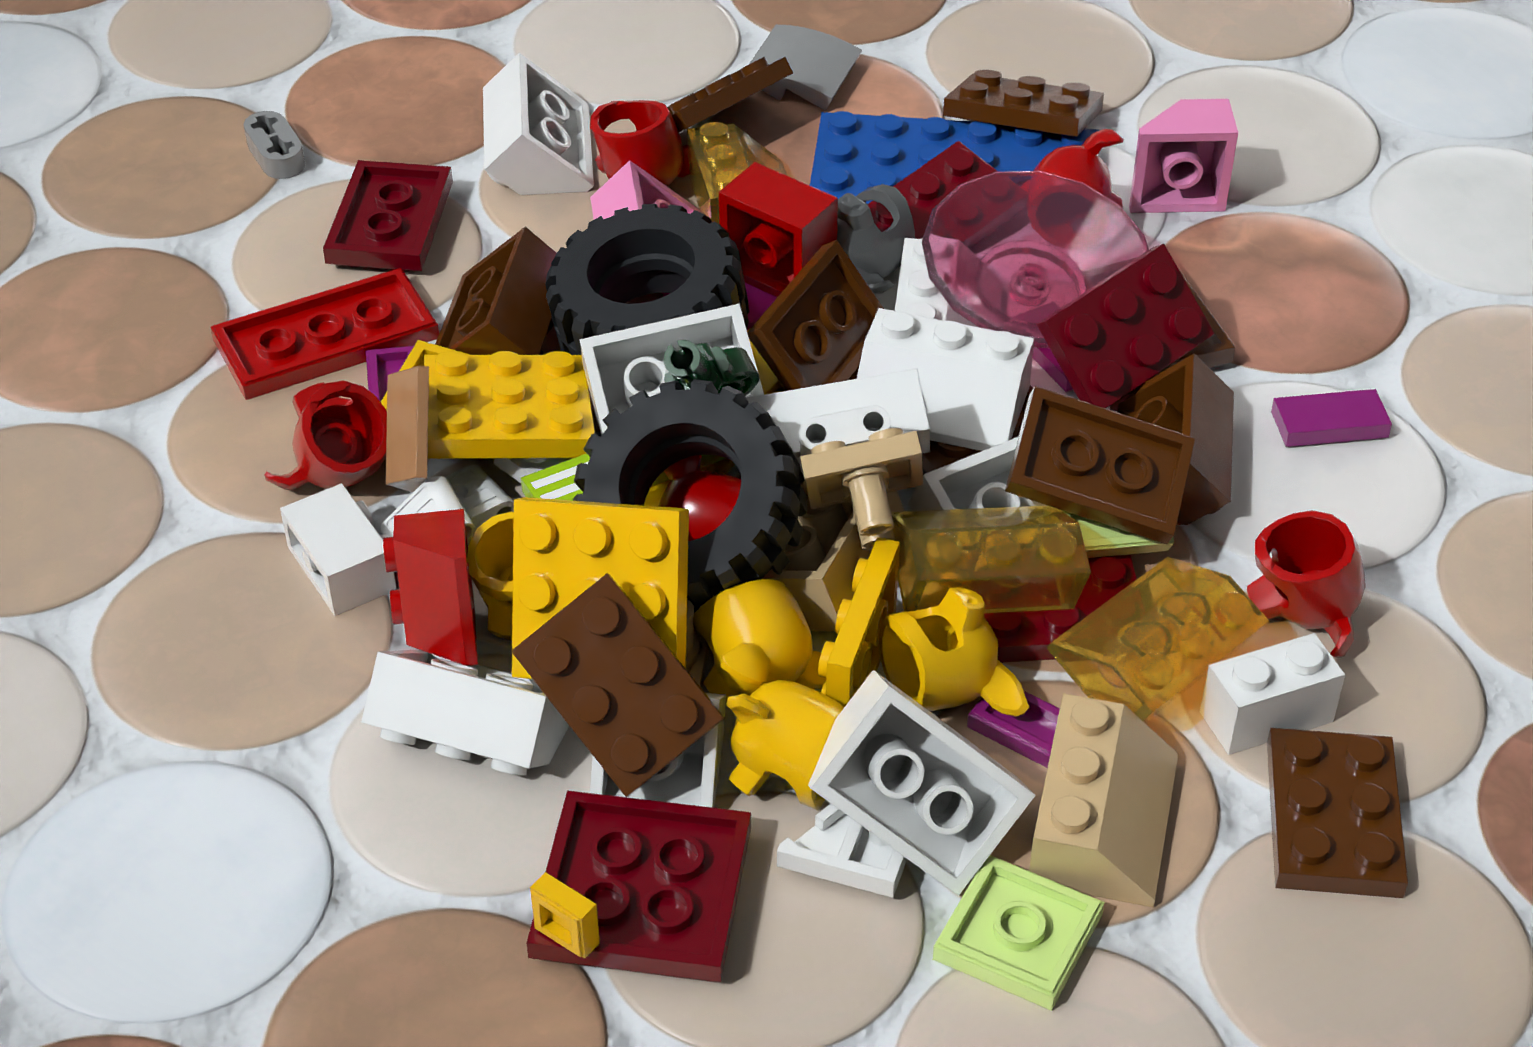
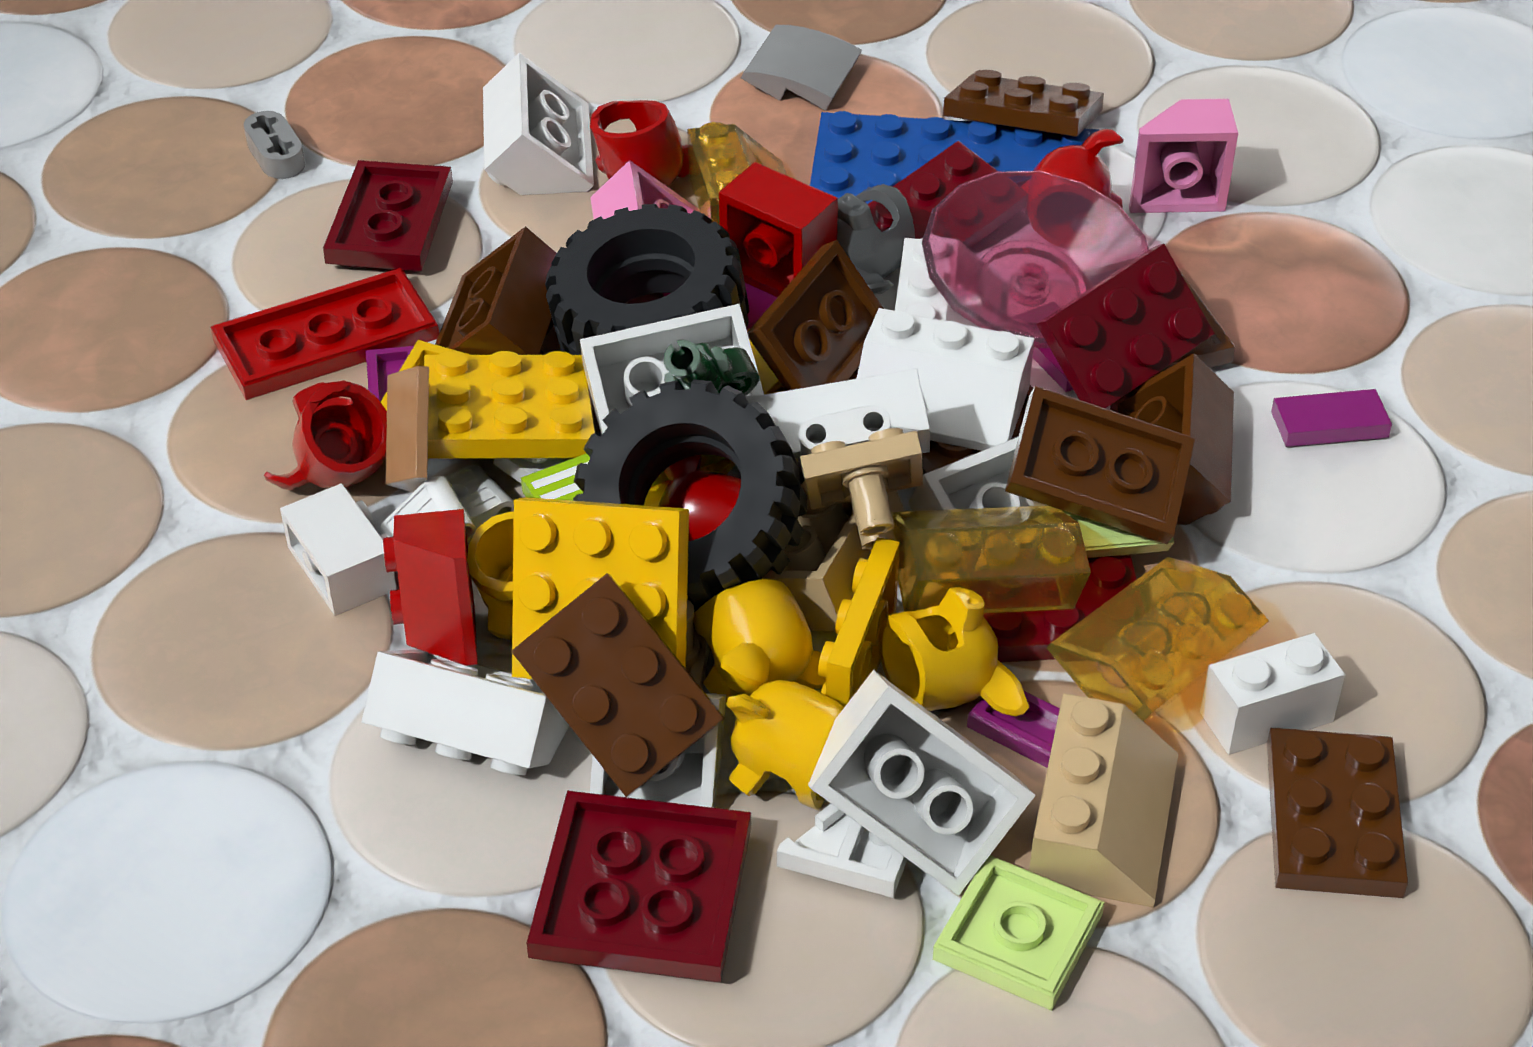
yellow tile [530,872,600,958] -> none
reddish brown plate [667,57,793,133] -> none
red piece [1247,510,1366,658] -> none

